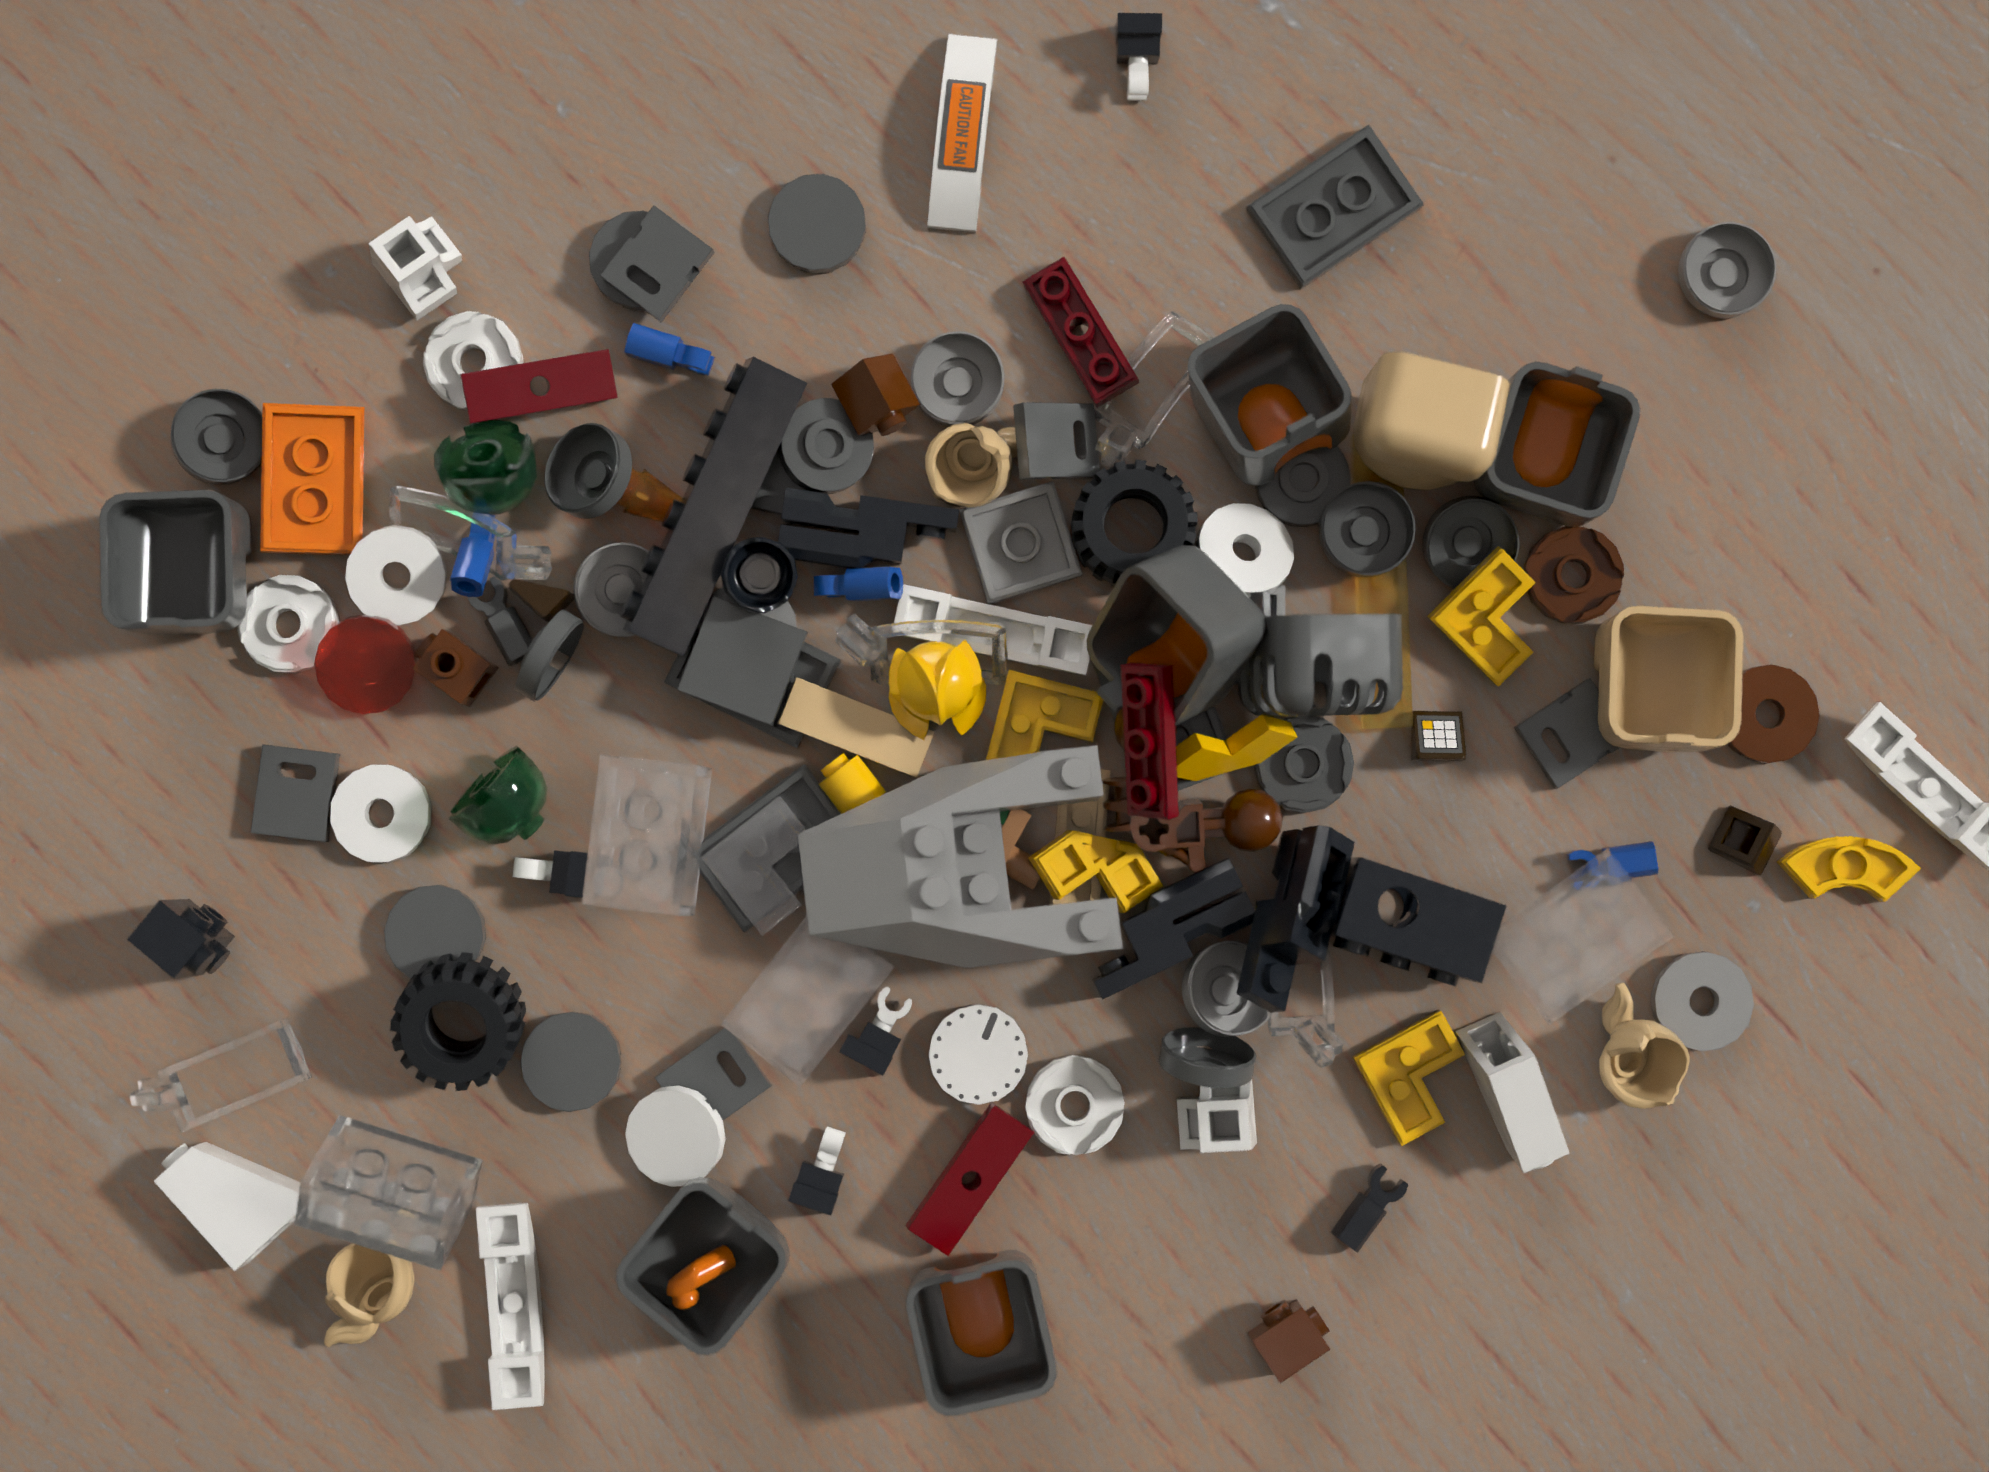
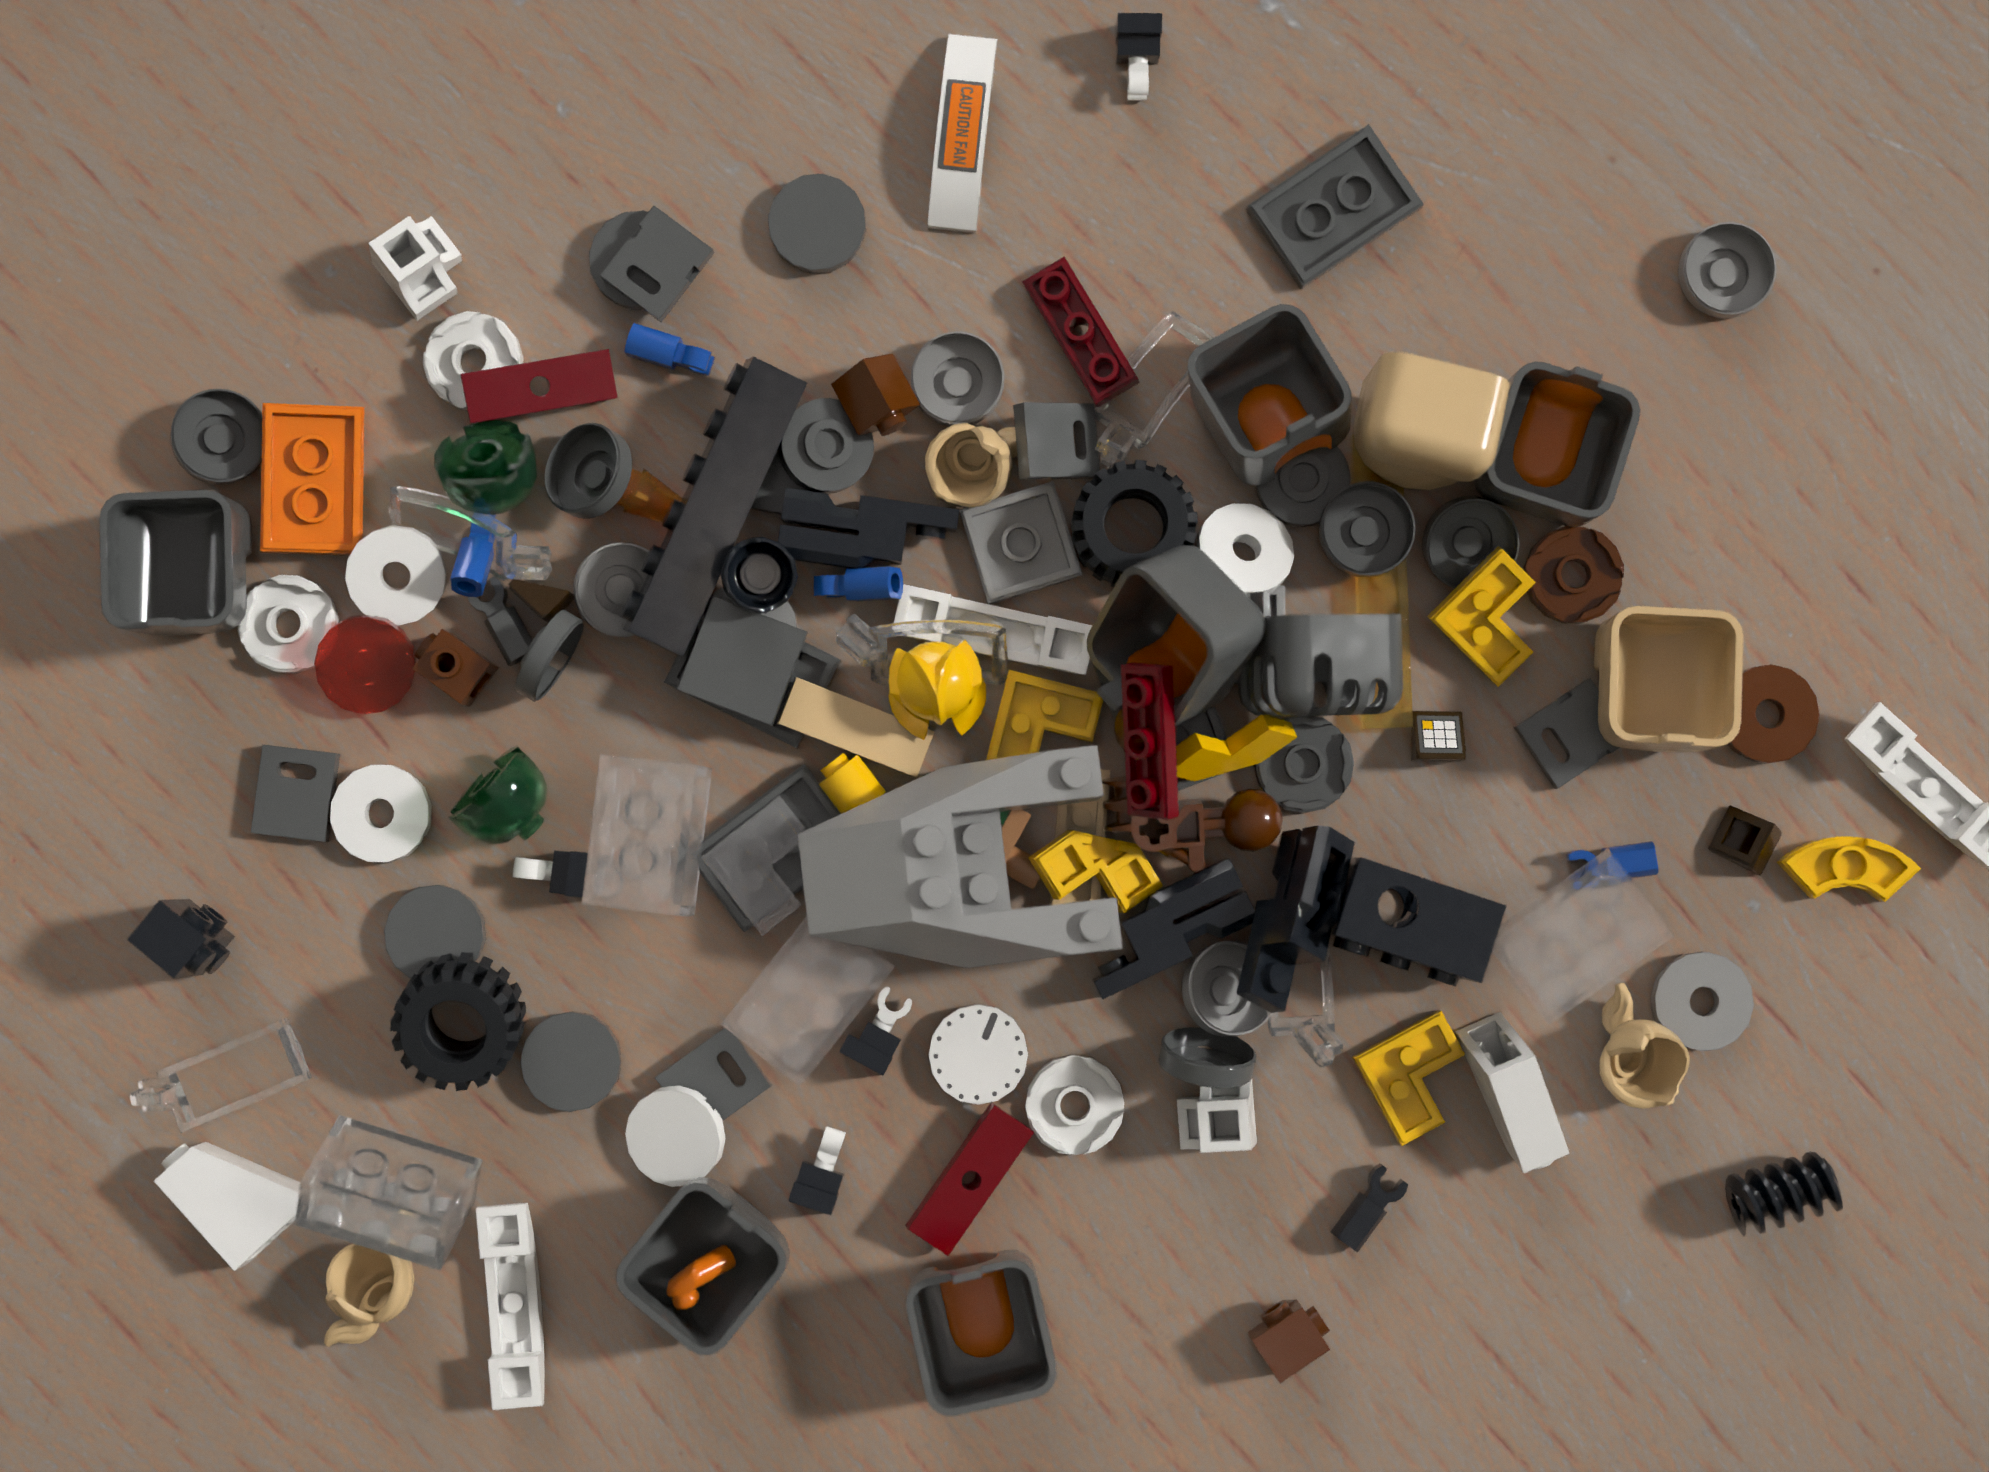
none -> black piece [1725,1151,1843,1236]

